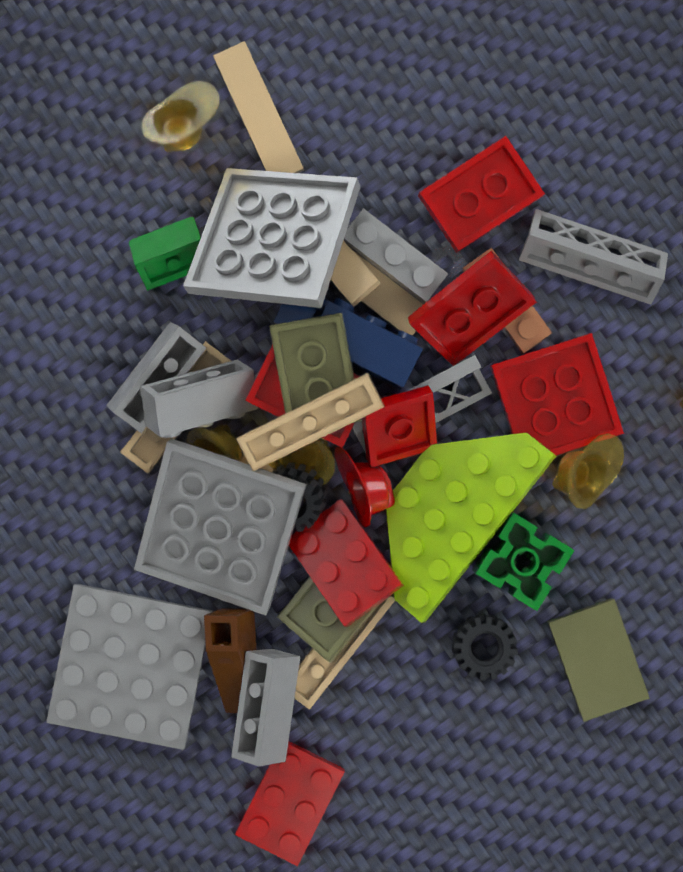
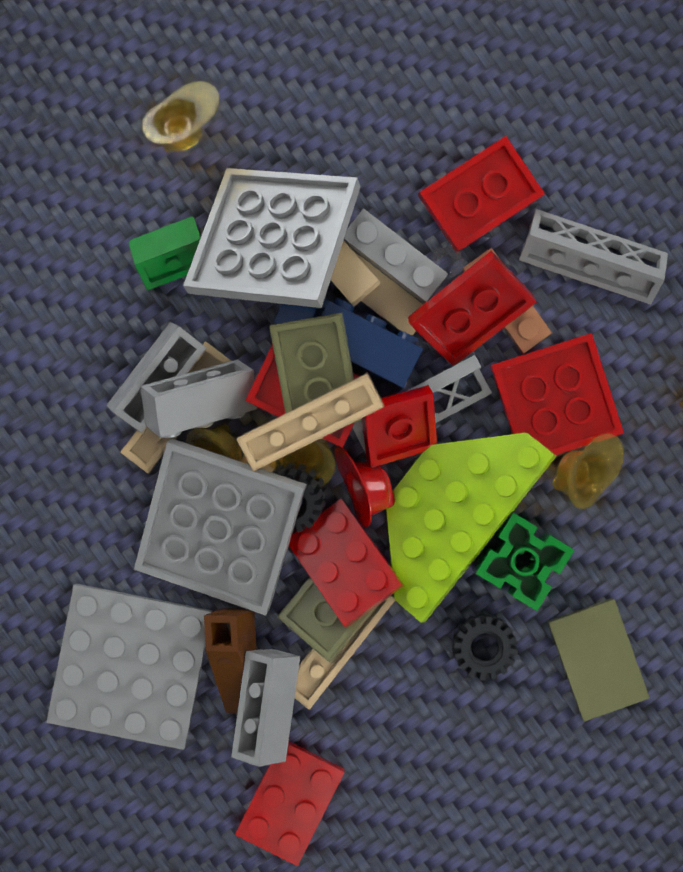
tan tile [213,41,304,173] -> none

